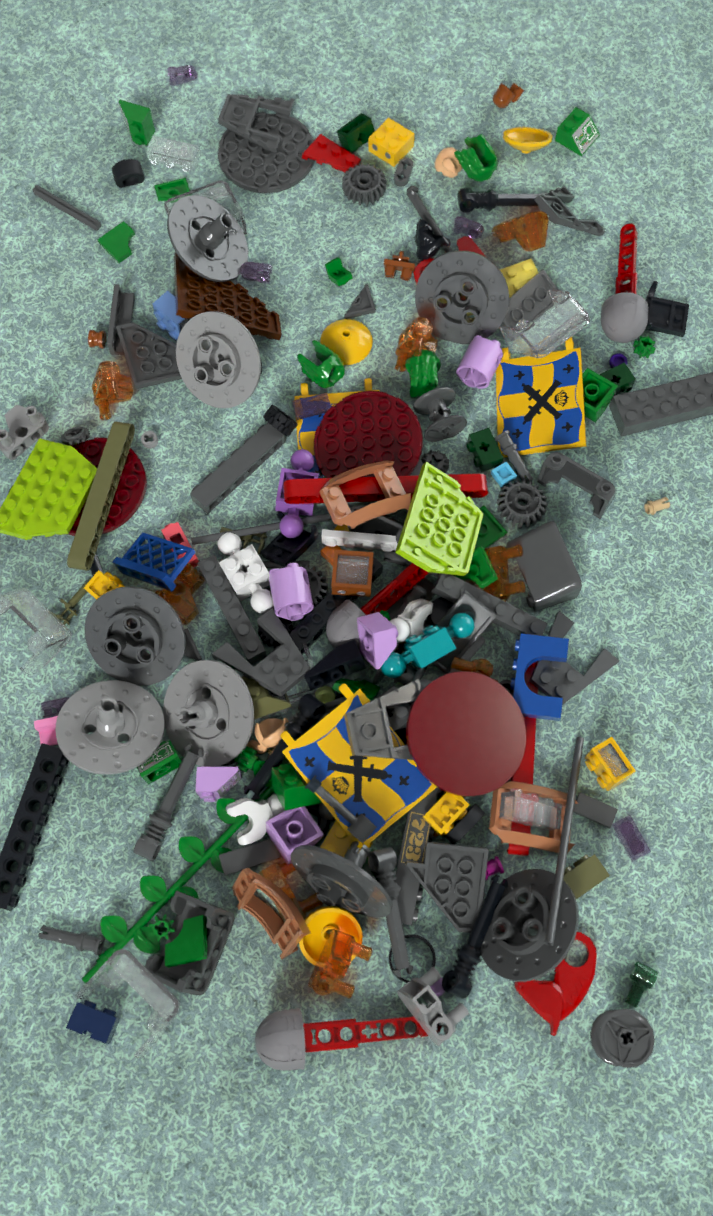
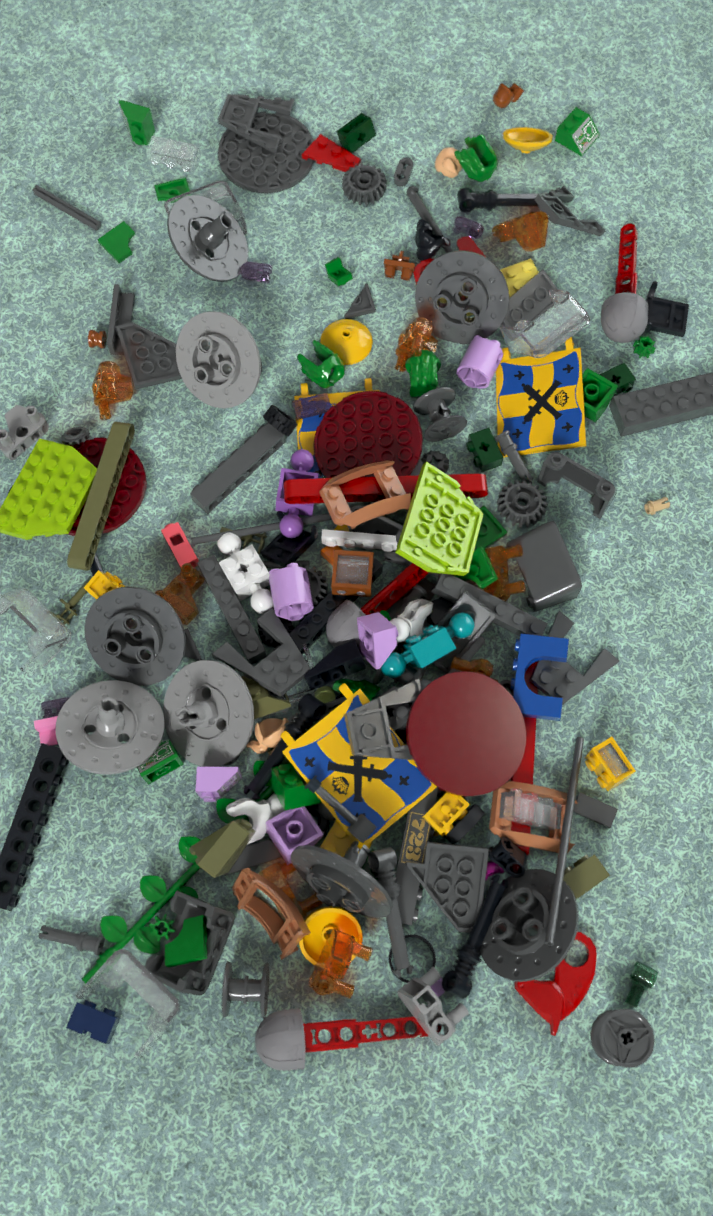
black tyre [112,159,145,188] -> none
blue fence [112,532,196,592] -> none
dark grey piece [134,744,203,862] -> none
light grey bush [141,431,158,449] -> none
medium blue piece [152,291,190,341] -> none
plate [167,65,198,86] -> none
reddish brown plate [174,251,282,341] -> none
green gear [234,746,259,773] -> none
yellow piece [368,117,415,167] -> none
medium azure tile [491,462,517,488] -> none
dark purple tile [609,353,628,368] -> none
clear purple plate [612,815,651,862] -> none
none -> olive slope [189,819,256,878]
none -> dark grey piece [222,961,269,1019]
none -> black piece [488,837,528,878]

